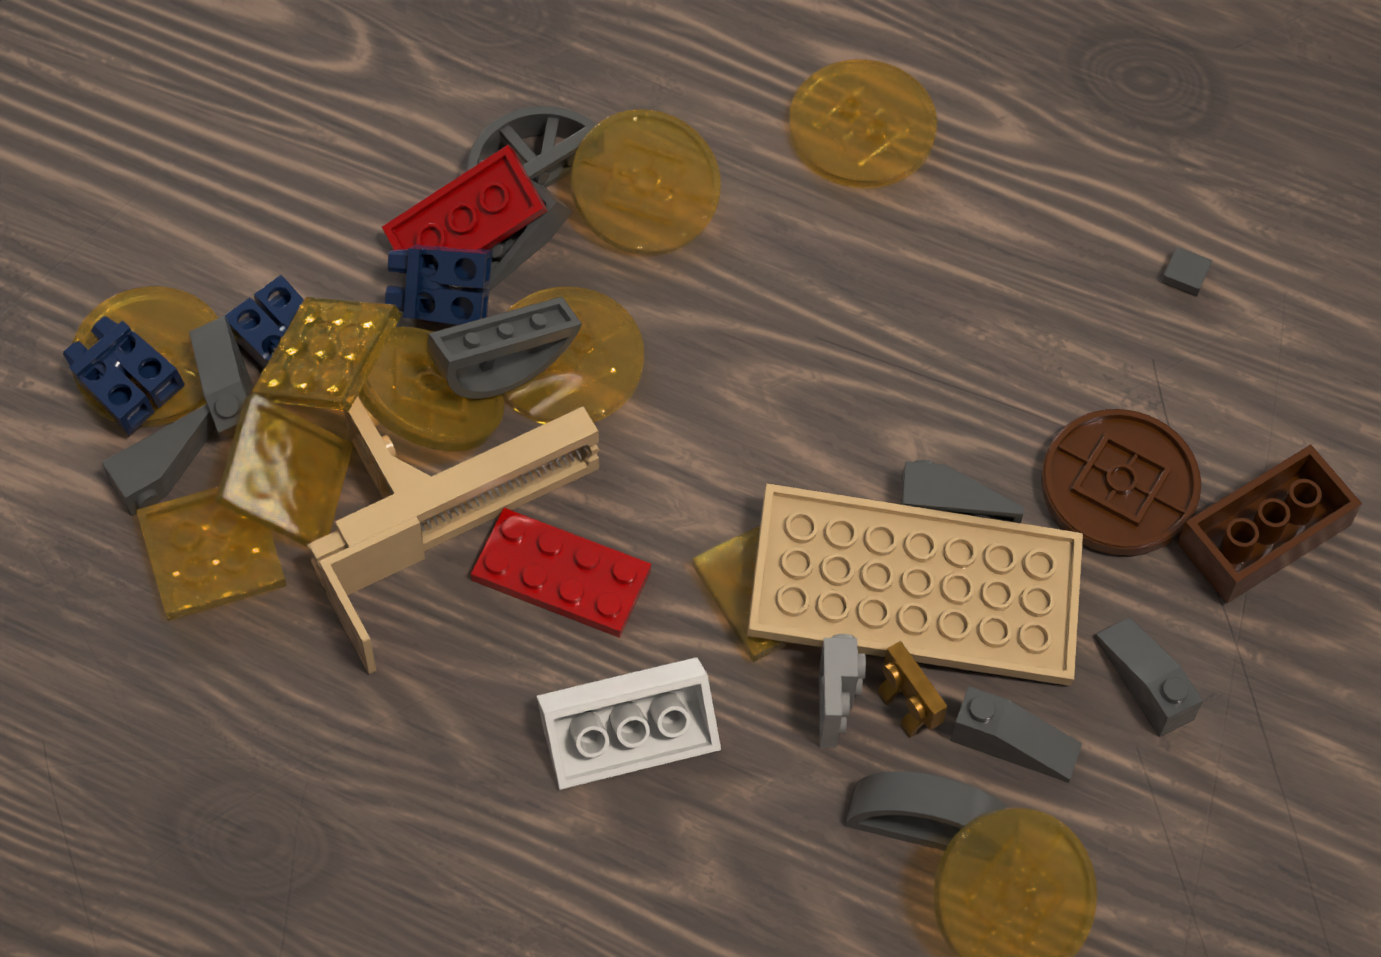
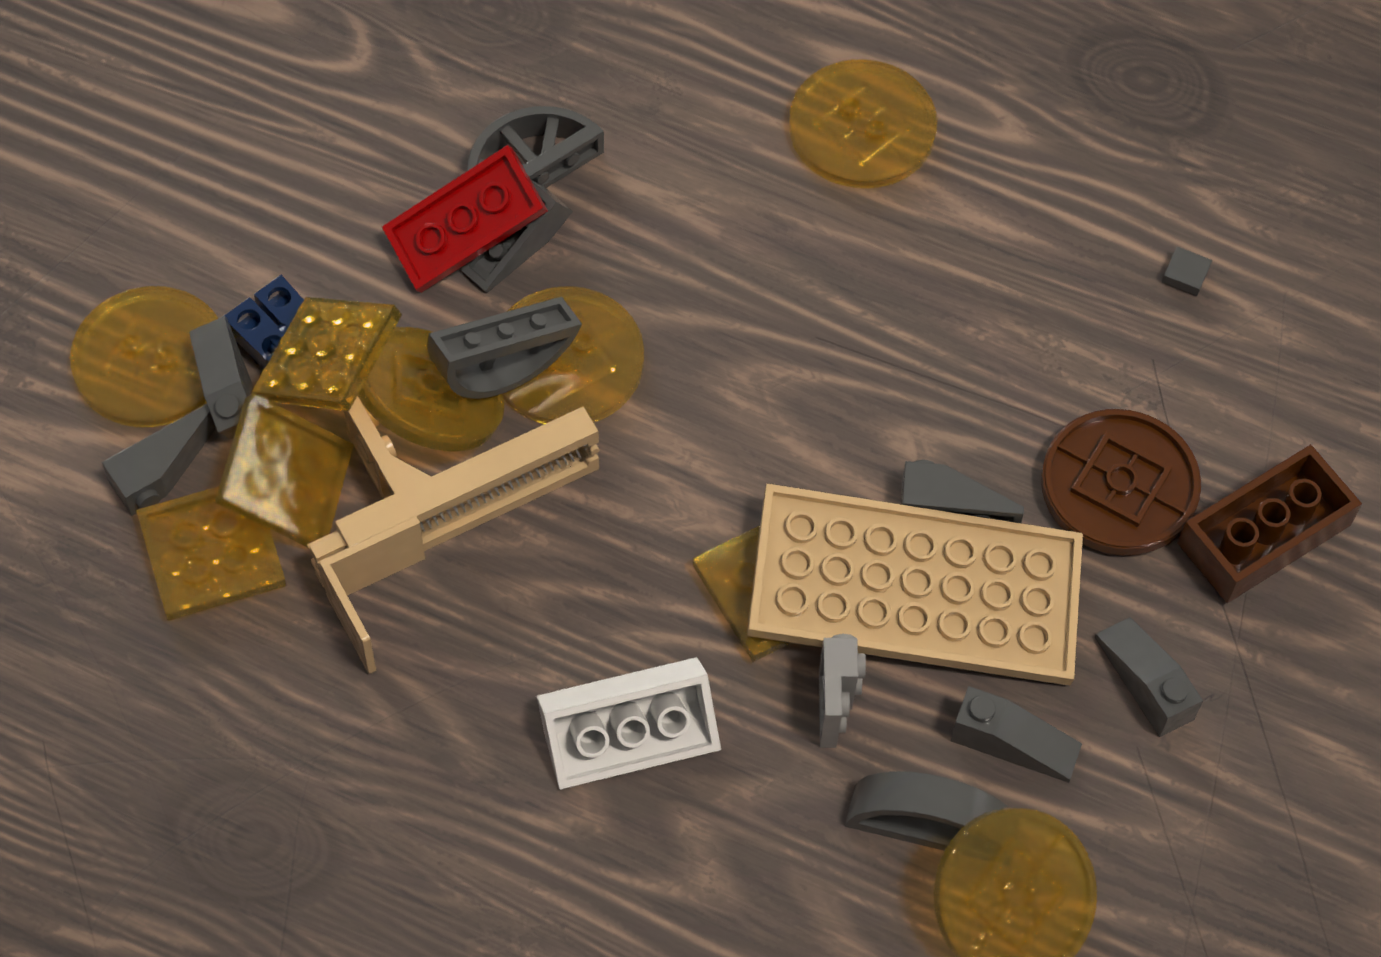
dark blue hips [63,316,185,435] -> none
dark blue hips [385,244,493,325] -> none
red plate [471,508,652,638] -> none
clear yellow plate [570,109,721,255] -> none
pearl gold plate [878,641,948,738] -> none

